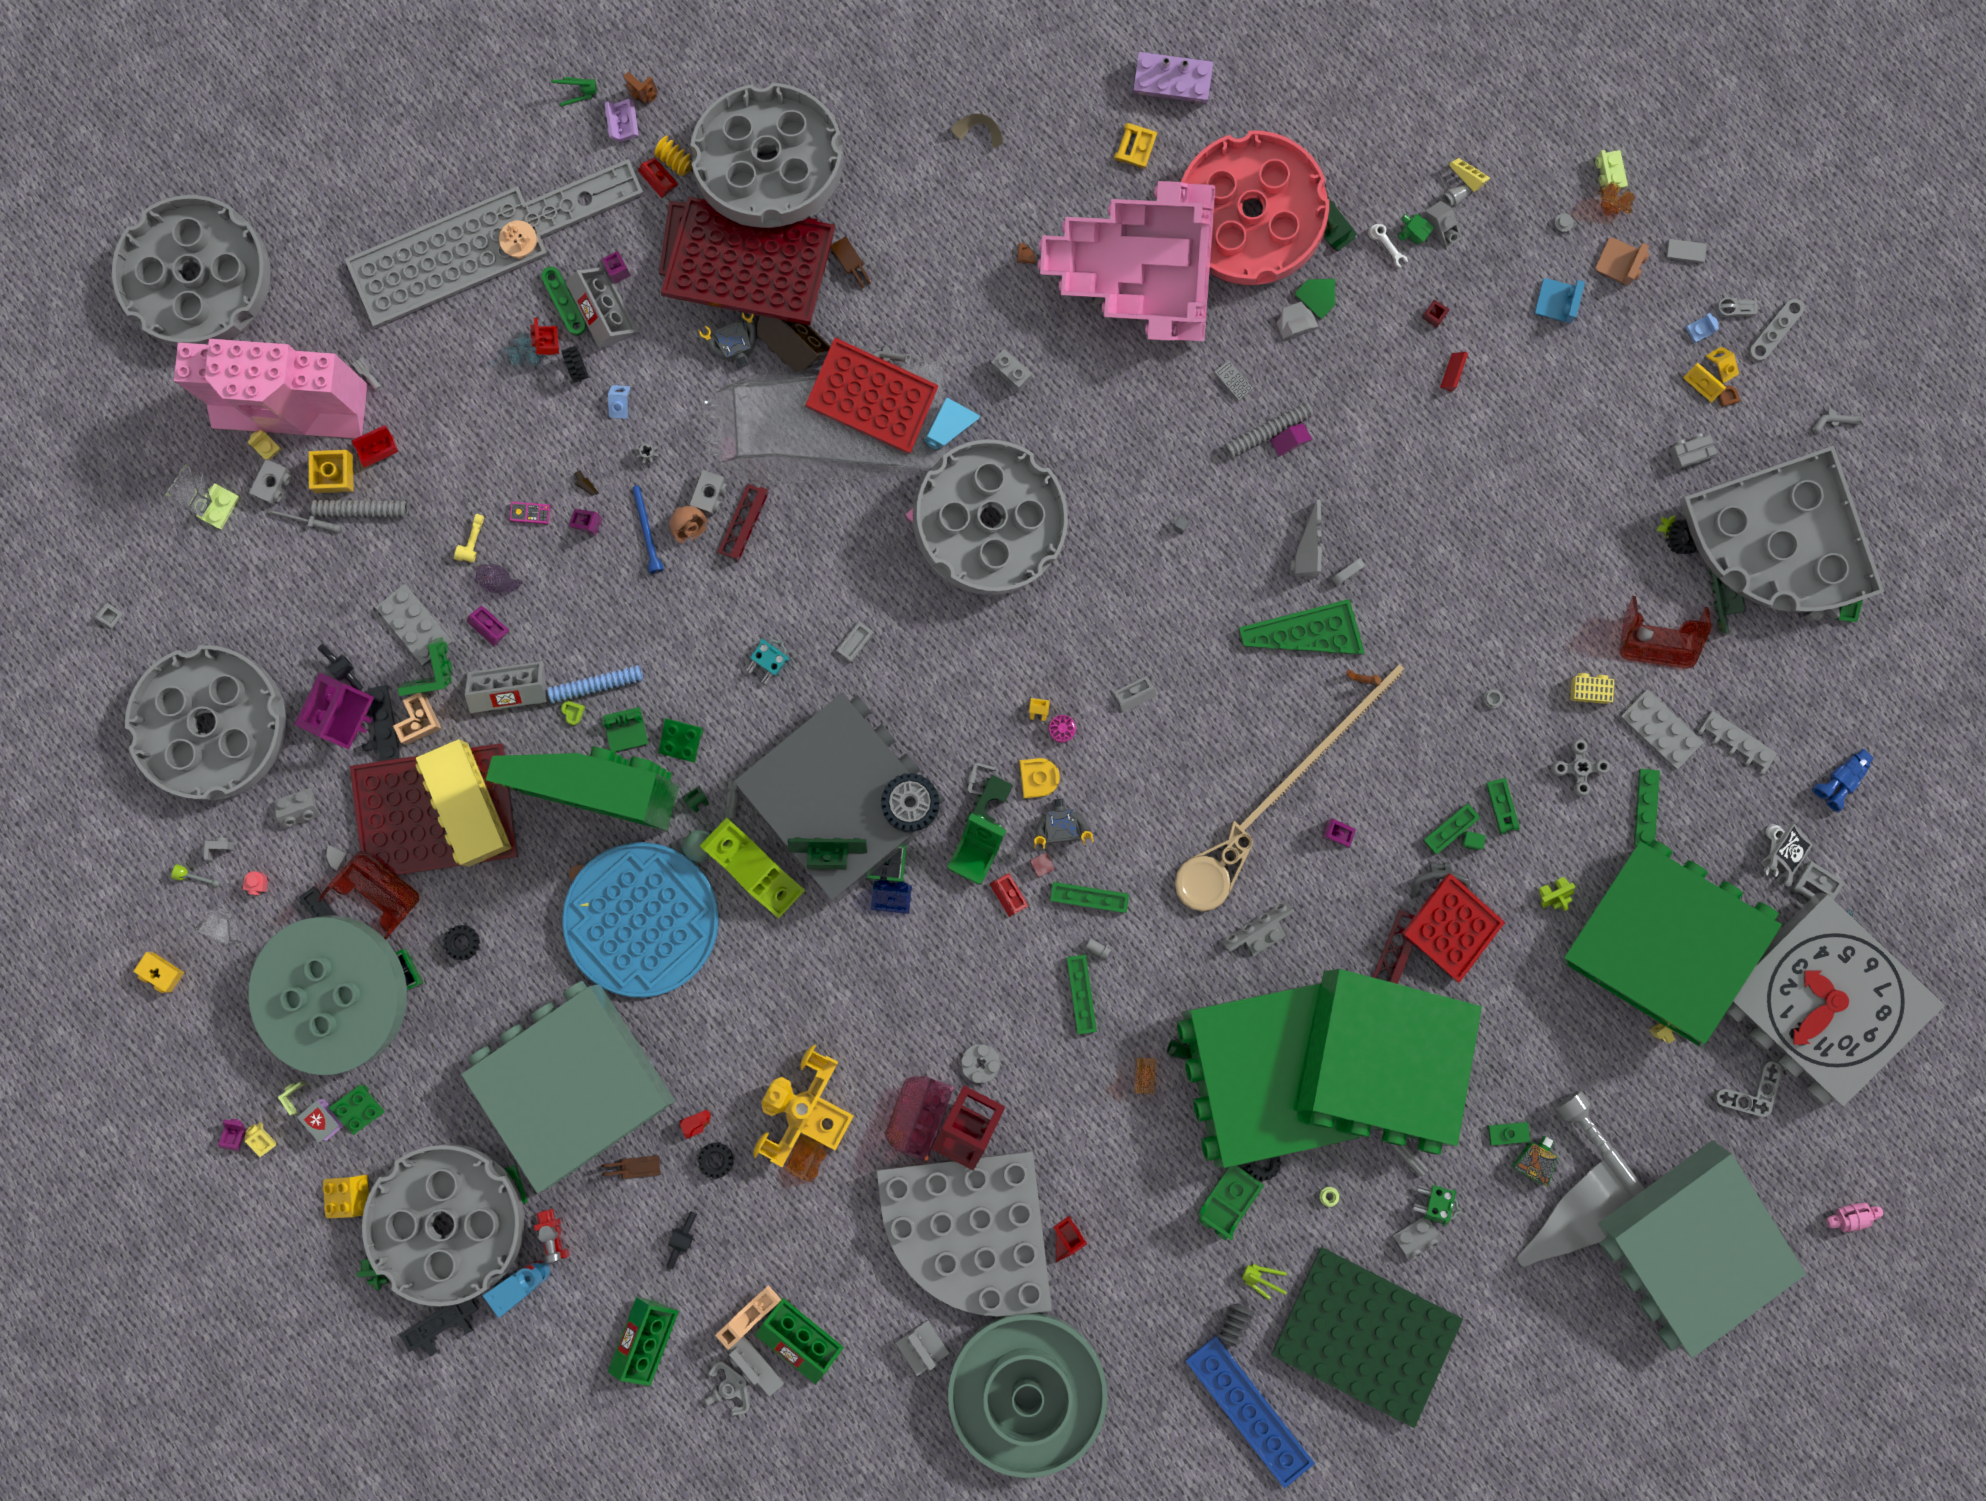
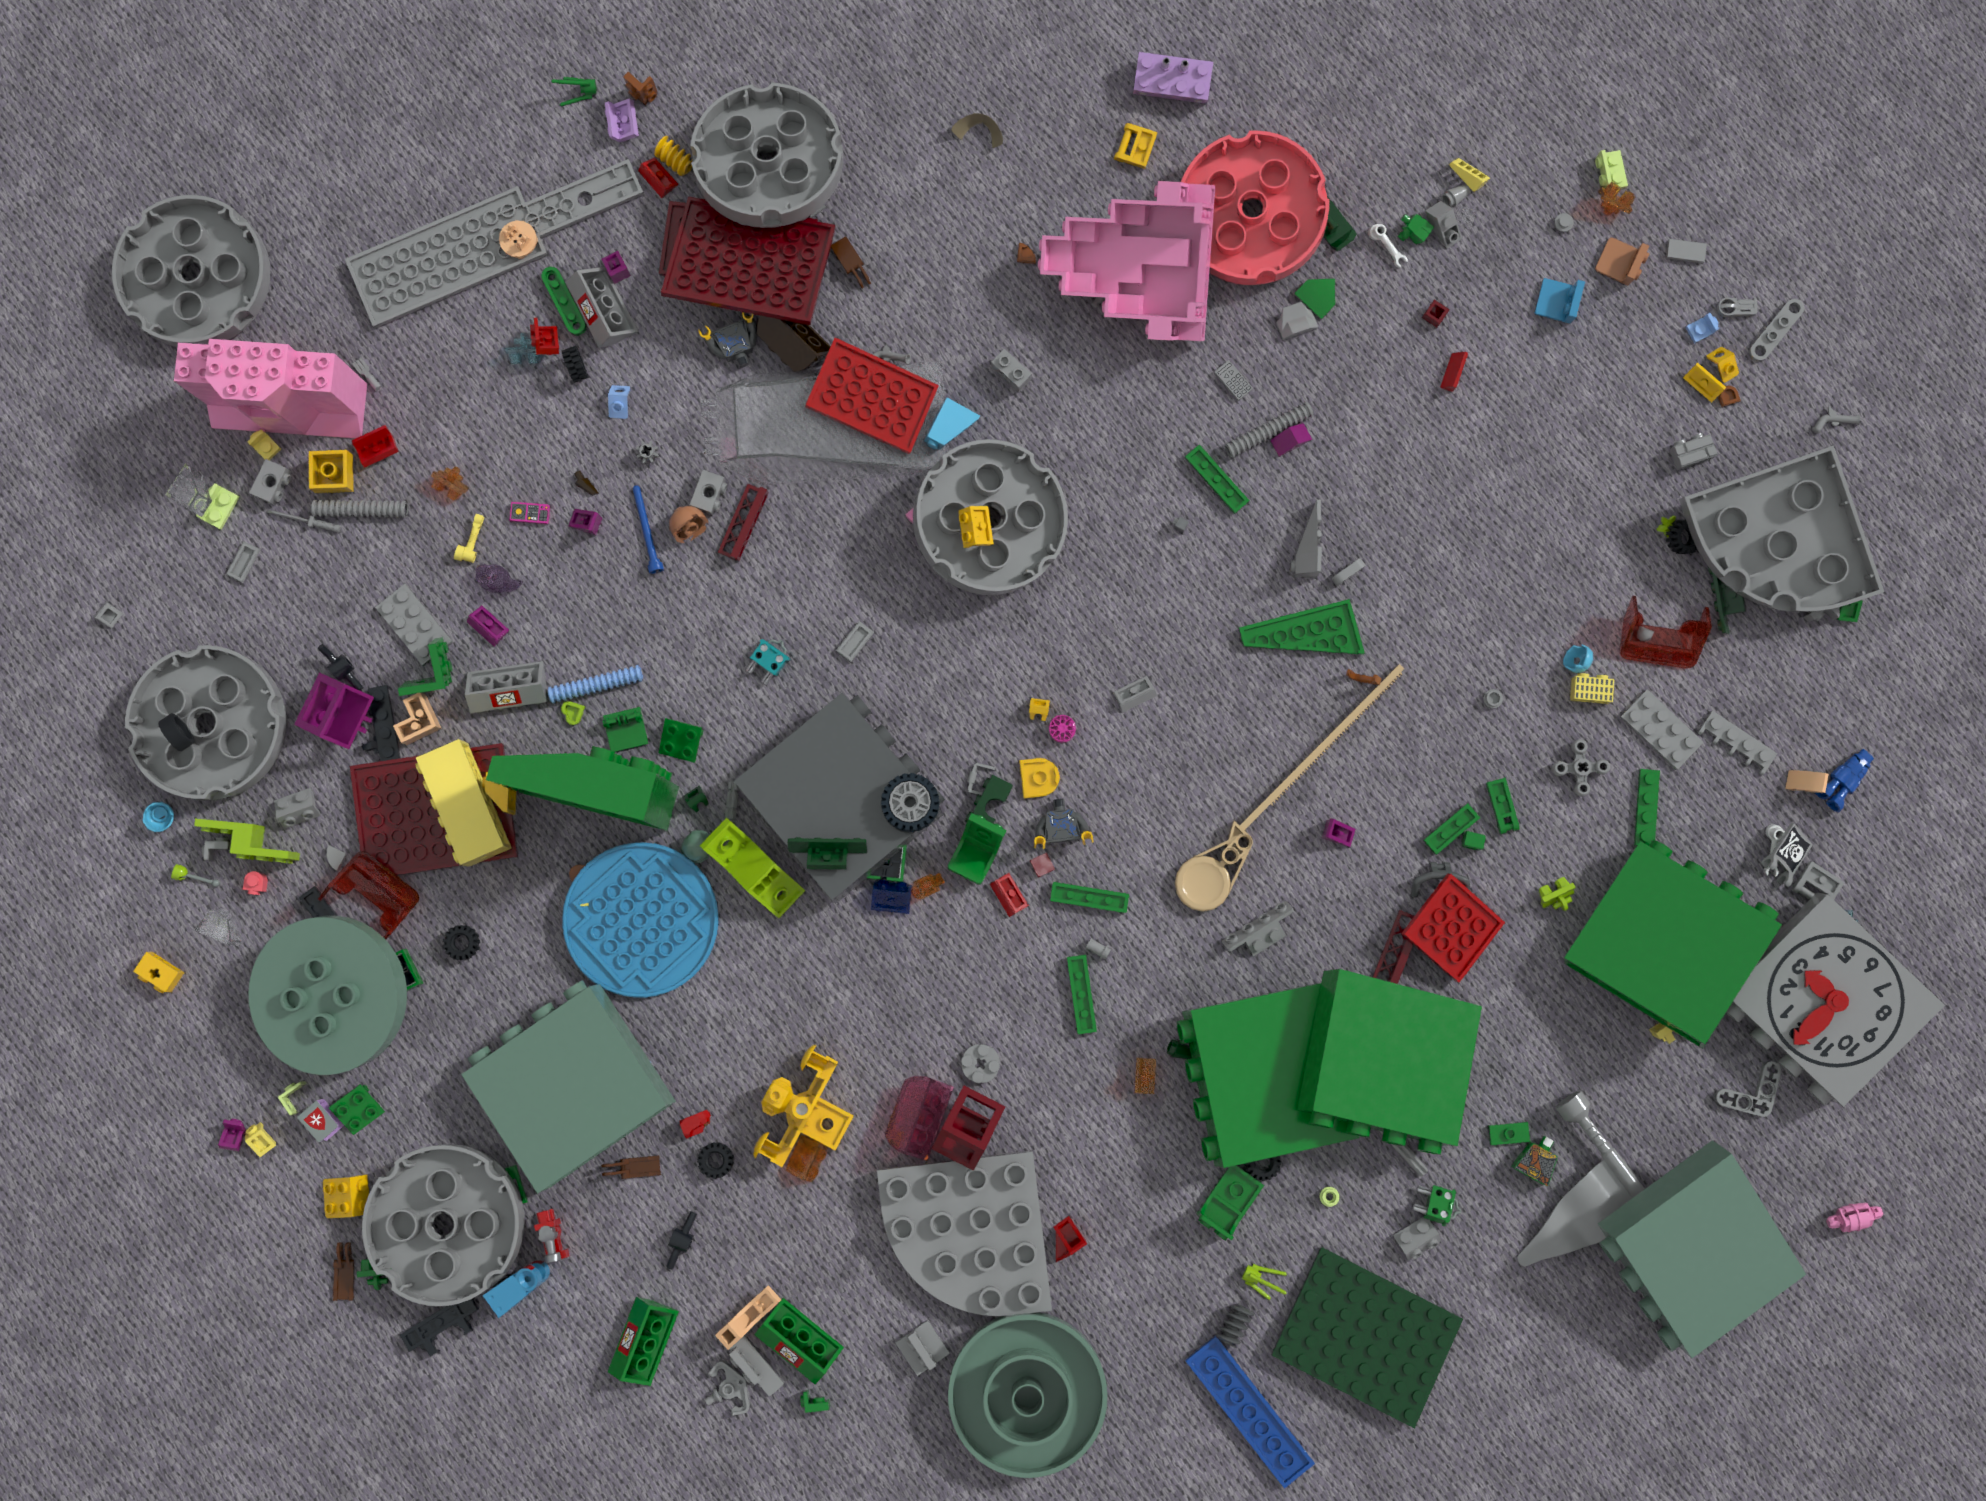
none -> medium azure hair [142,801,174,832]
none -> black tyre [158,713,195,752]
none -> lime bracket [194,819,300,864]
none -> light grey tile [226,541,261,583]
none -> reddish brown arm [333,1242,354,1301]
none -> clear orange hips [431,466,469,501]
none -> yellow slope [482,772,517,815]
none -> green bracket [800,1389,830,1413]
none -> clear orange hips [911,873,945,899]
none -> yellow bracket [958,506,994,548]
none -> green plate [1185,444,1250,514]
none -> medium azure hair [1563,644,1593,673]
none -> light nougat slope [1785,770,1829,793]

